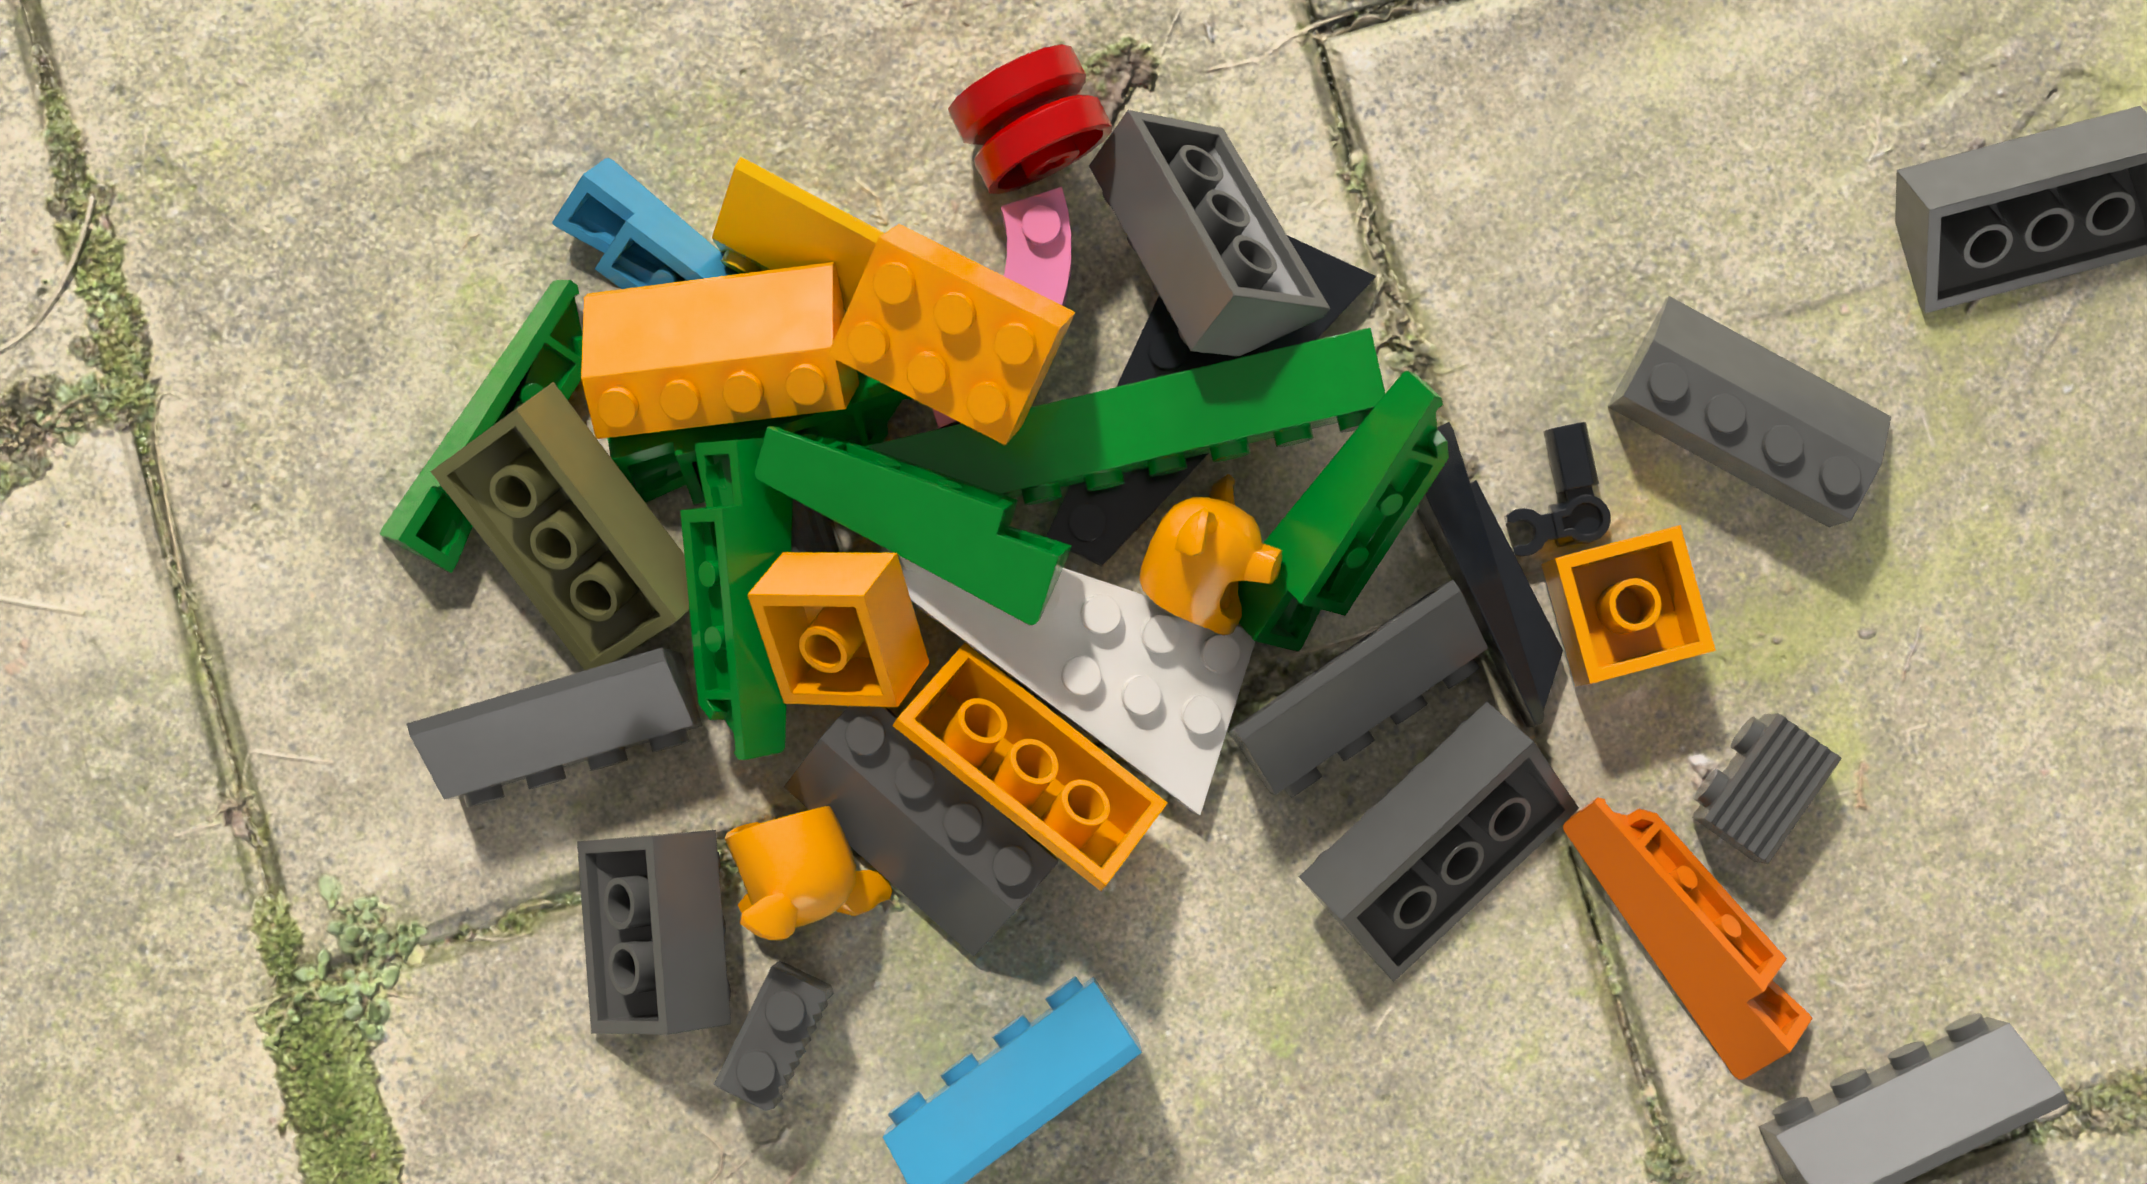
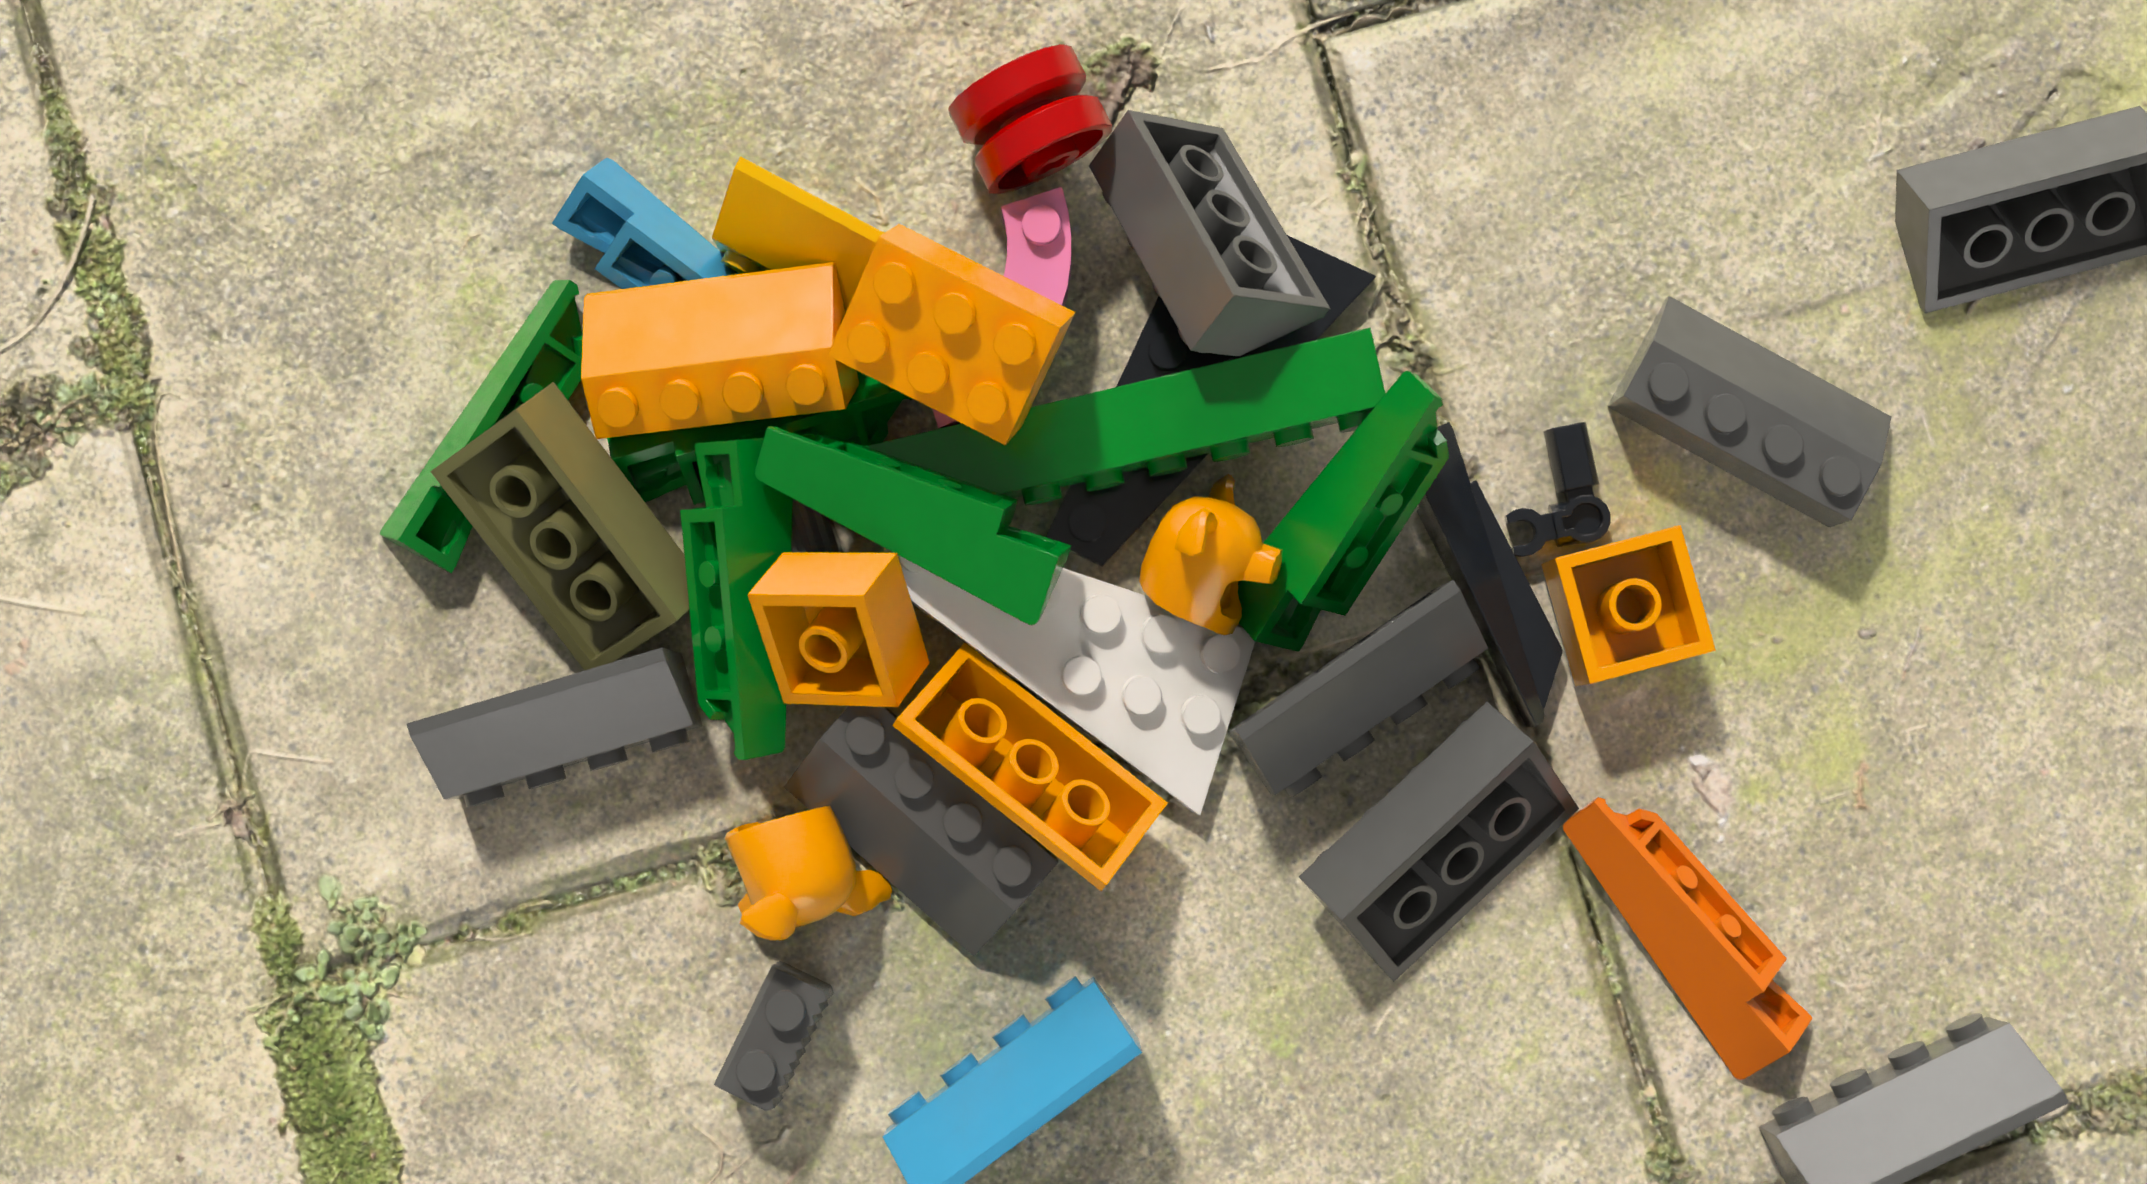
dark grey slope [577,830,731,1035] -> none
dark grey brick [1692,713,1842,864] -> none

